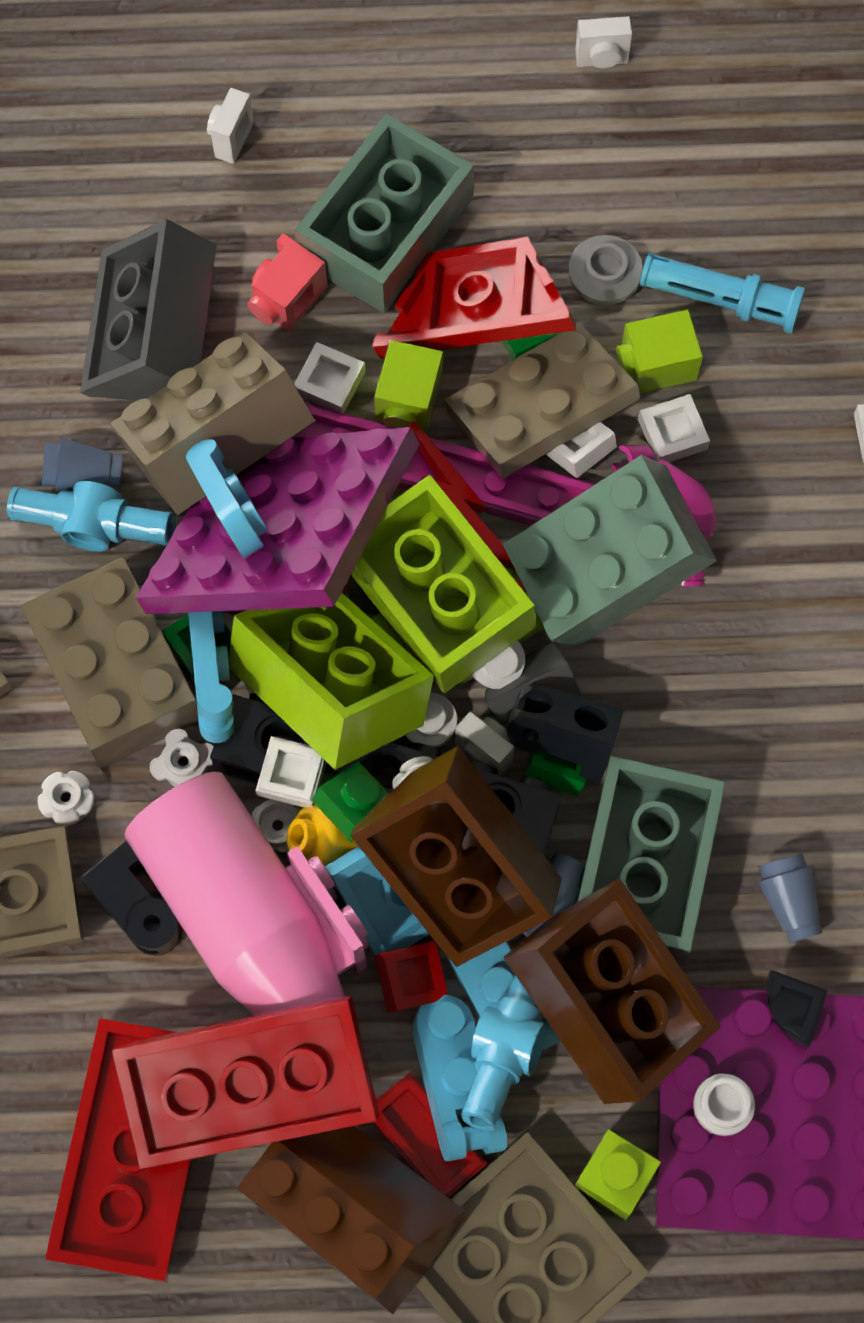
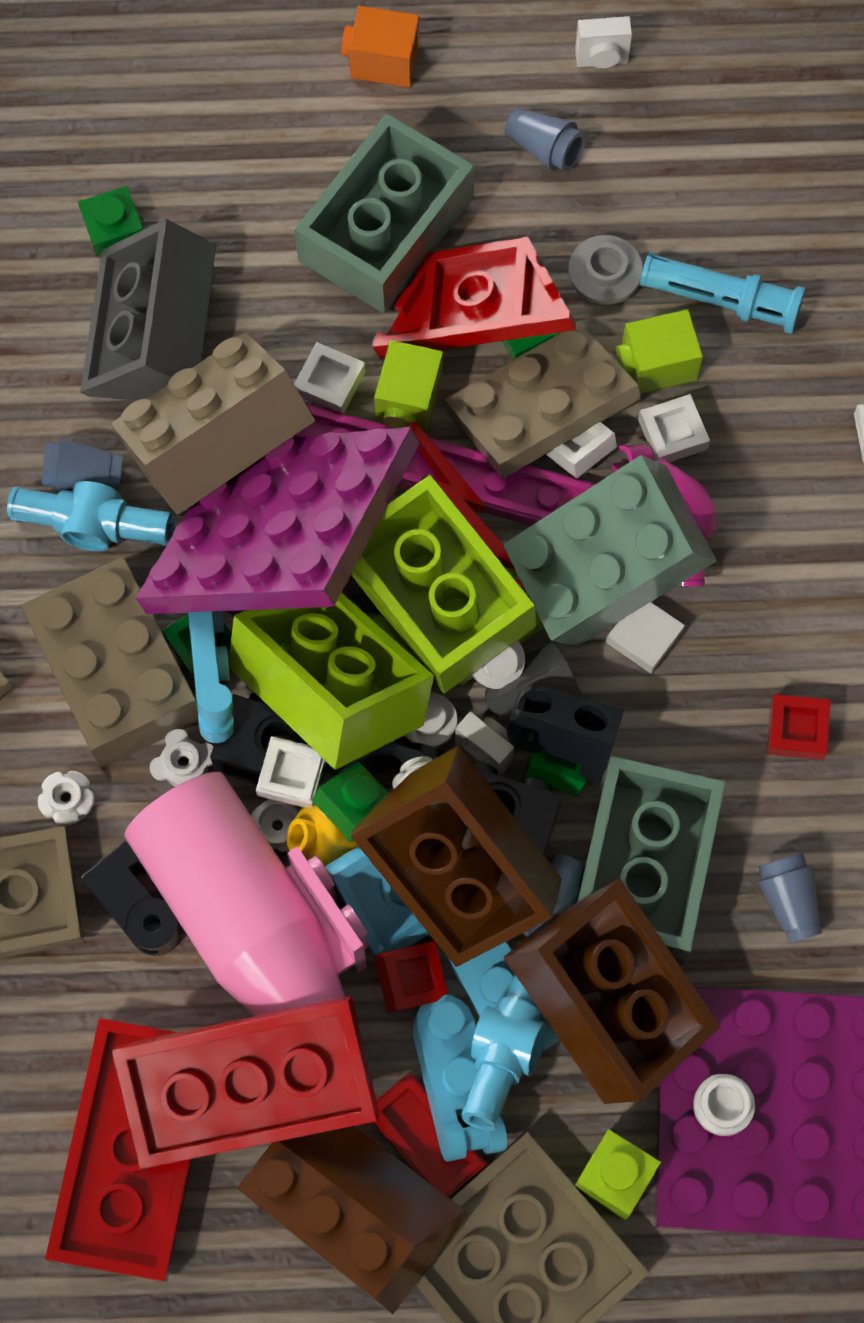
medium azure plate [186,439,269,558] -> none
white plate [207,88,254,164] -> none
coral brick [247,233,328,332] -> none
black tile [765,970,828,1050] -> none
none -> green plate [77,186,143,255]
none -> orange brick [341,5,420,88]
none -> sand blue cone [505,108,585,171]
none -> white tile [606,602,685,674]
none -> red plate [767,694,830,760]

